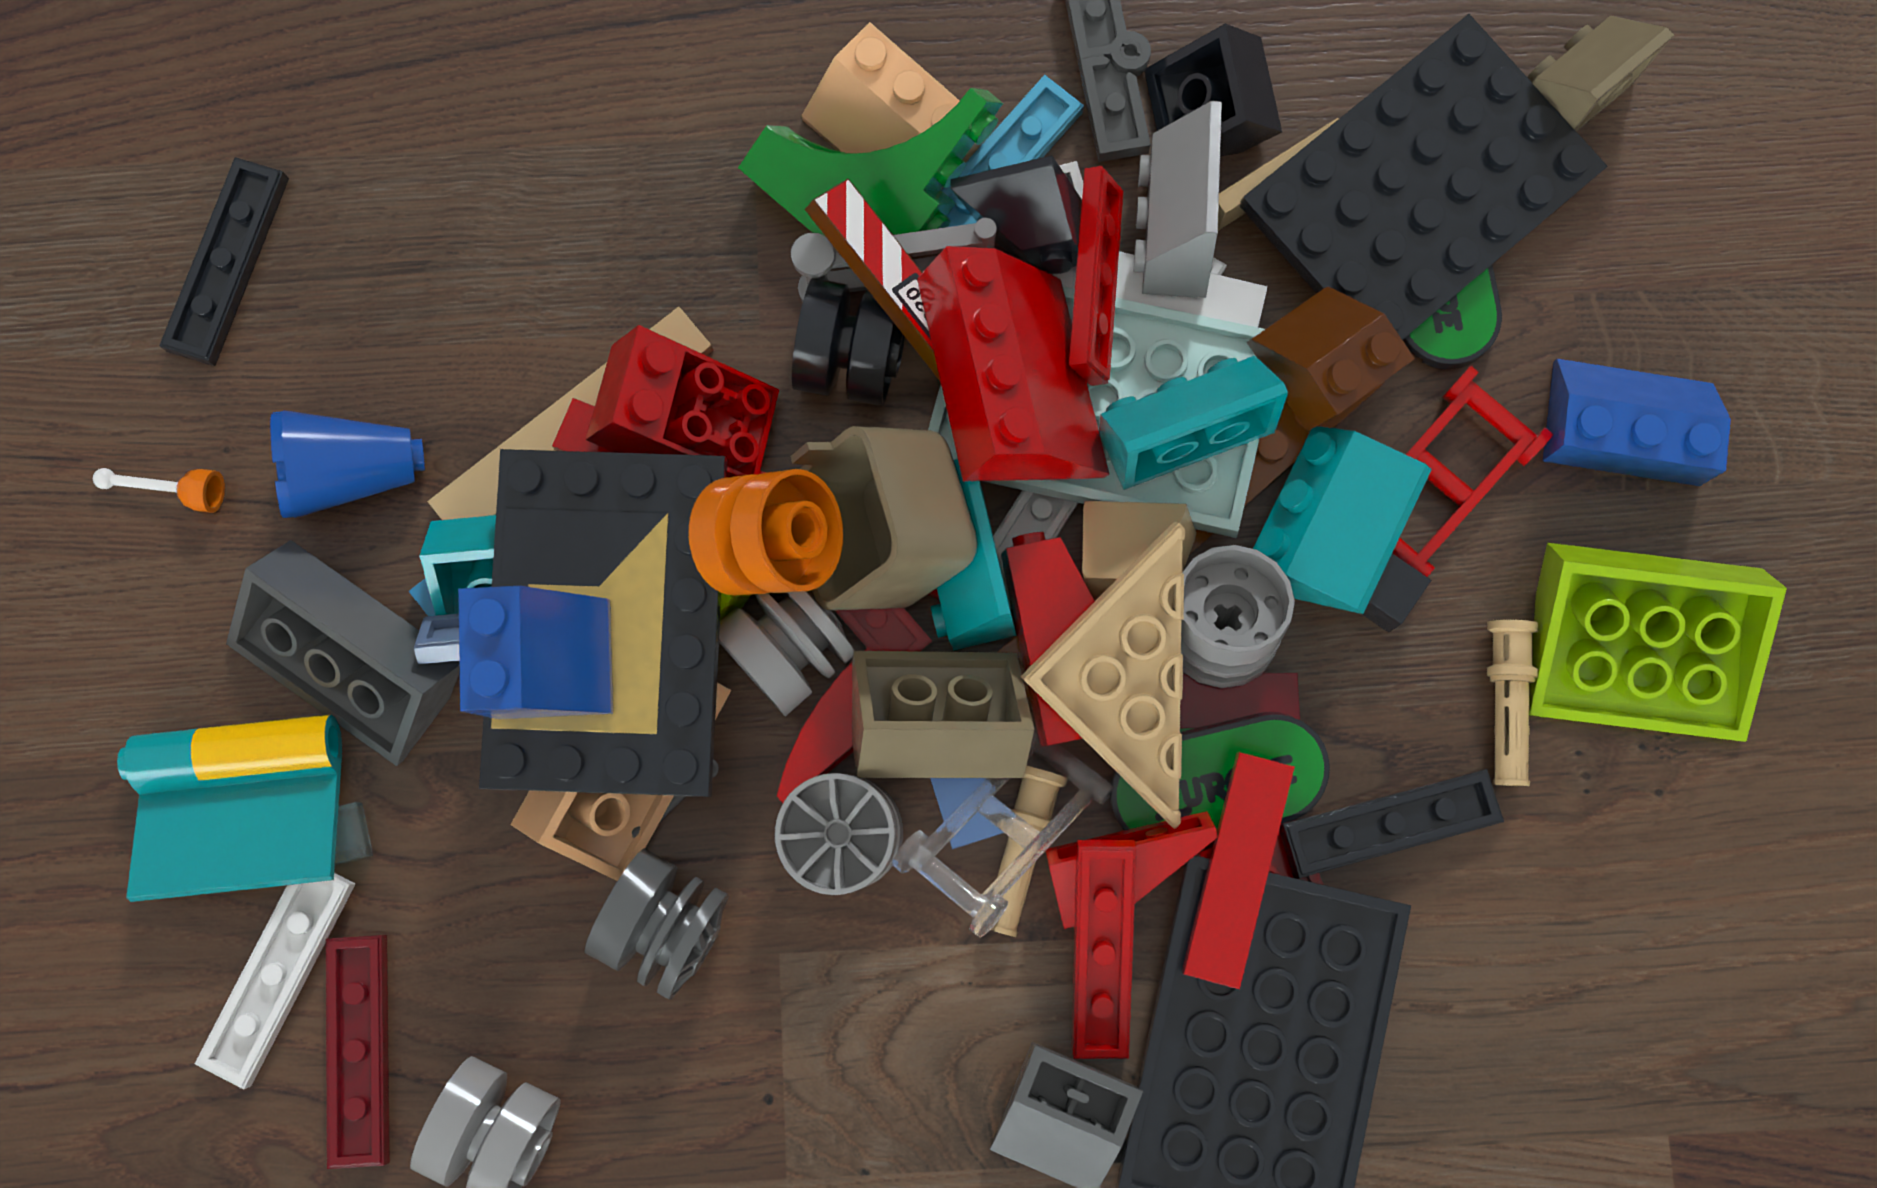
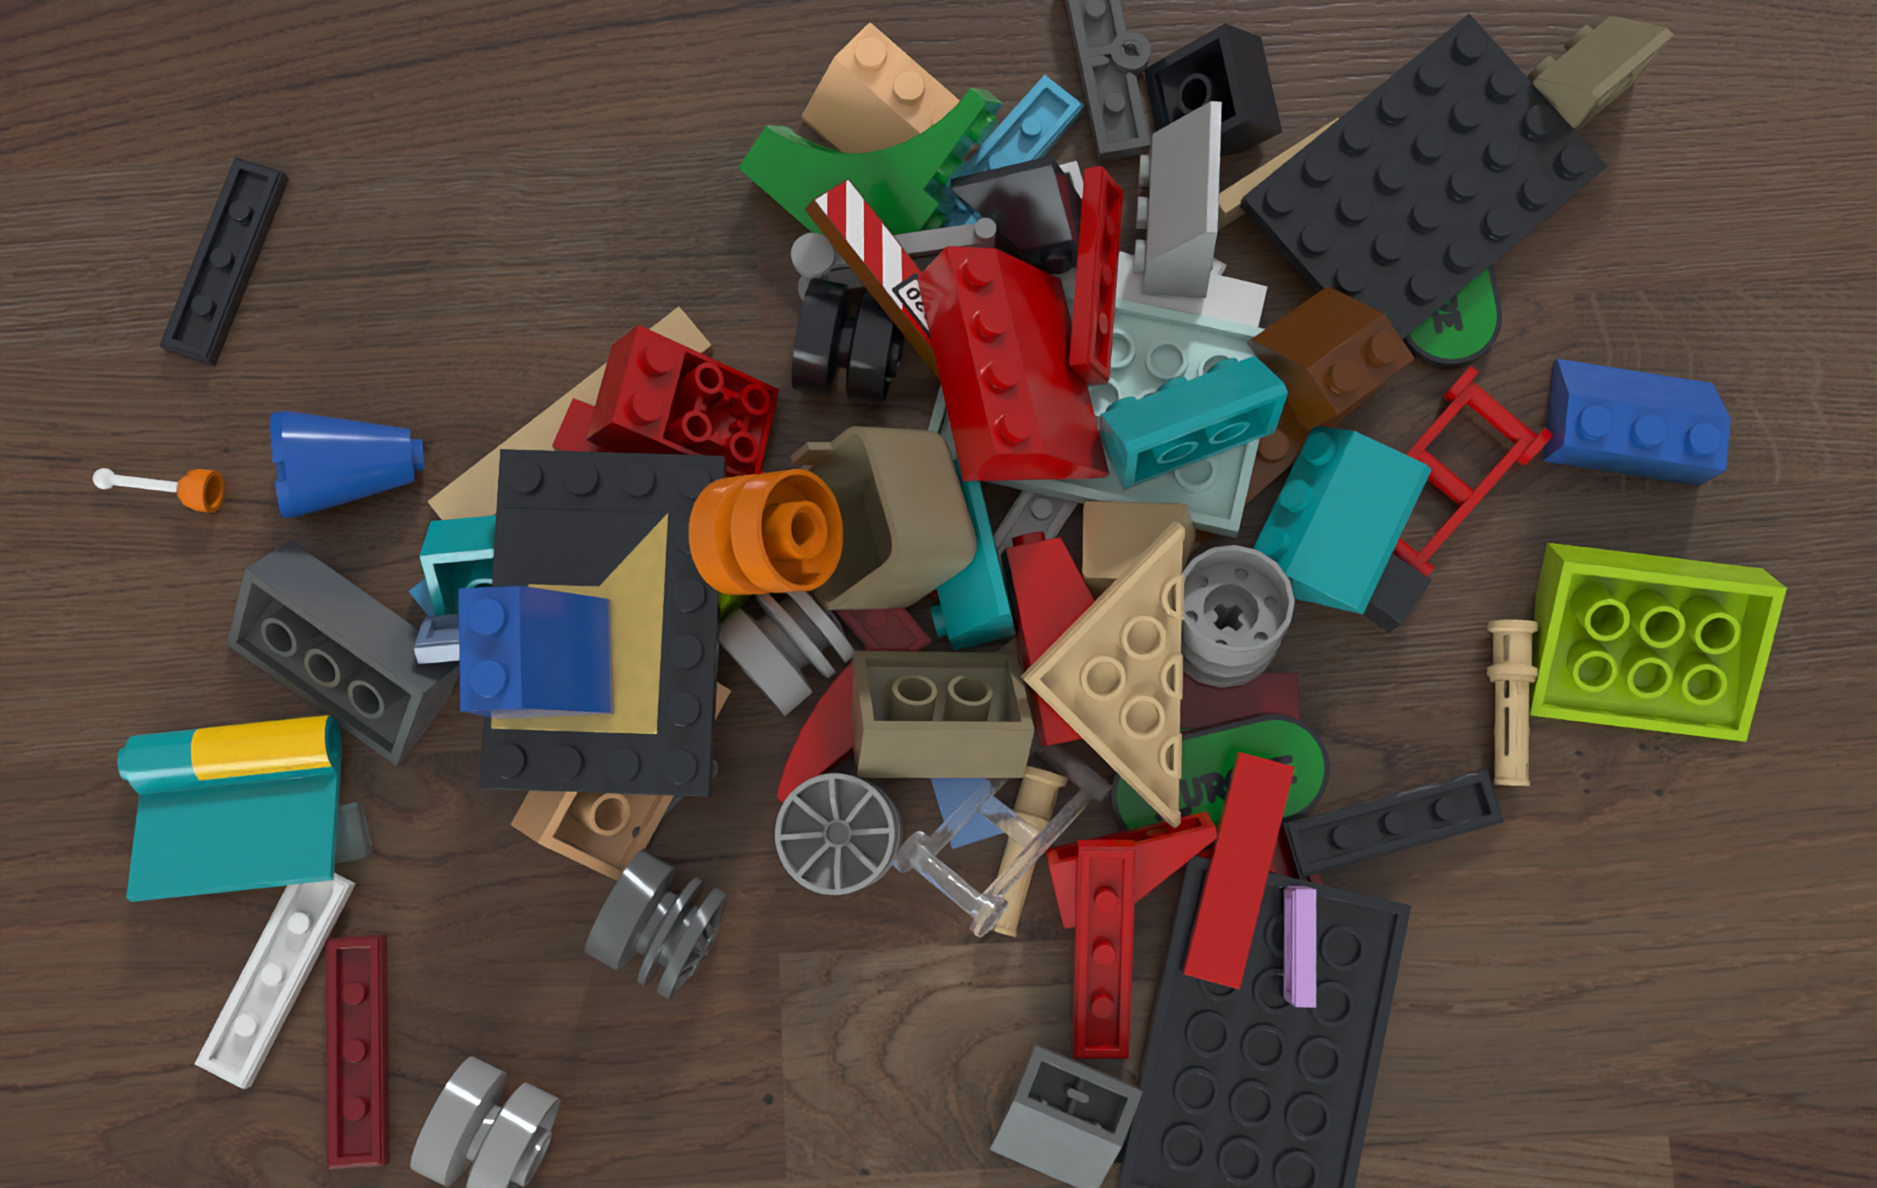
none -> lavender tile [1284,886,1316,1008]

